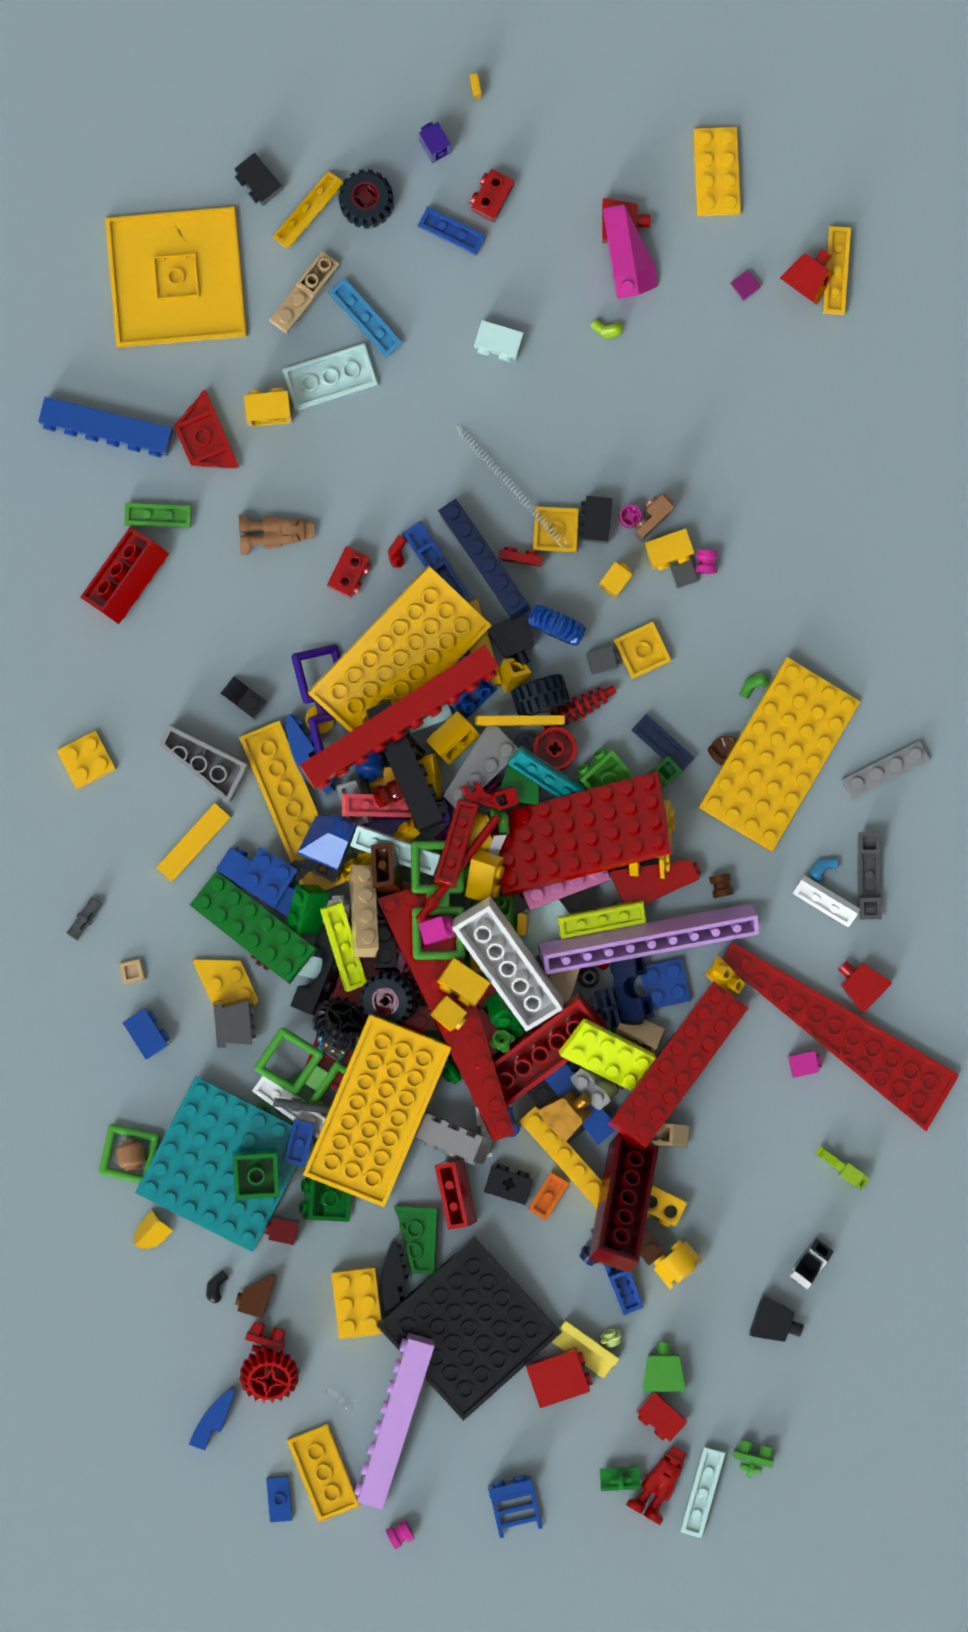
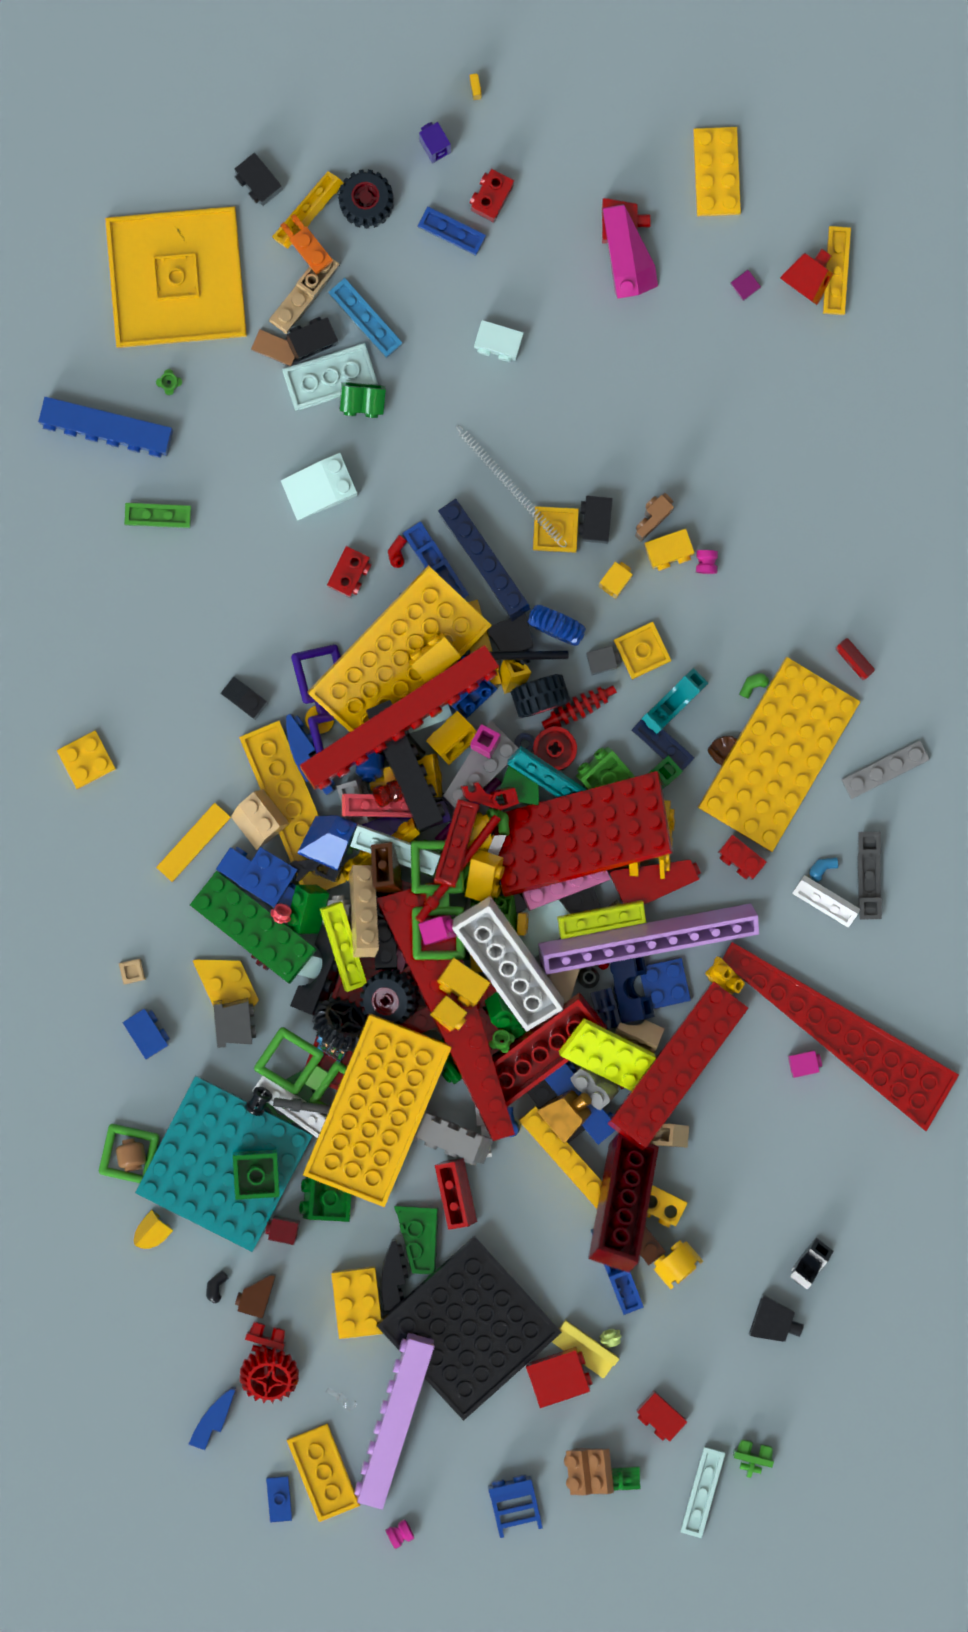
dark grey pin [66,897,102,941] -> none
red slope [80,527,169,624] -> none
light grey wedge [159,724,250,803] -> none
red wing [174,390,239,469] -> none
medium nougat piece [238,514,314,555] -> none
yellow brick [244,388,292,427] -> none
blue plate [283,1118,315,1167] -> none
yellow tile [475,716,565,726] -> none
black brick [484,1163,533,1205] -> none
red plate [498,547,543,567] -> none
orange plate [528,1172,569,1221] -> none
dark blue plate [579,1246,598,1266] -> none
lime arm [590,318,624,339] -> none
dark pink wheel [619,505,642,529] -> none
red piece [625,1445,687,1525] -> none
bright green torso [643,1341,685,1392] -> none
dark grey tile [670,560,698,589] -> none
reddish brown wheel [709,873,734,899] -> none
lime piece [815,1146,870,1191] -> none
red torso [838,960,892,1013] -> none
none -> bright green plate [156,369,182,395]
none -> tan slope [231,789,290,851]
none -> black bush [245,1087,272,1116]
none -> medium nougat tile [251,329,295,366]
none -> coral plate [270,903,292,924]
none -> orange hinge [280,214,333,275]
none -> light aqua slope [281,453,358,521]
none -> black brick [286,317,338,362]
none -> green brick [339,382,386,418]
none -> yellow brick [408,632,461,682]
none -> dark pink brick [471,724,501,759]
none -> black bar [490,651,569,660]
none -> medium nougat plate [564,1448,614,1495]
none -> teal arch [641,668,709,734]
none -> red brick [718,835,767,880]
none -> red slope [835,638,875,680]

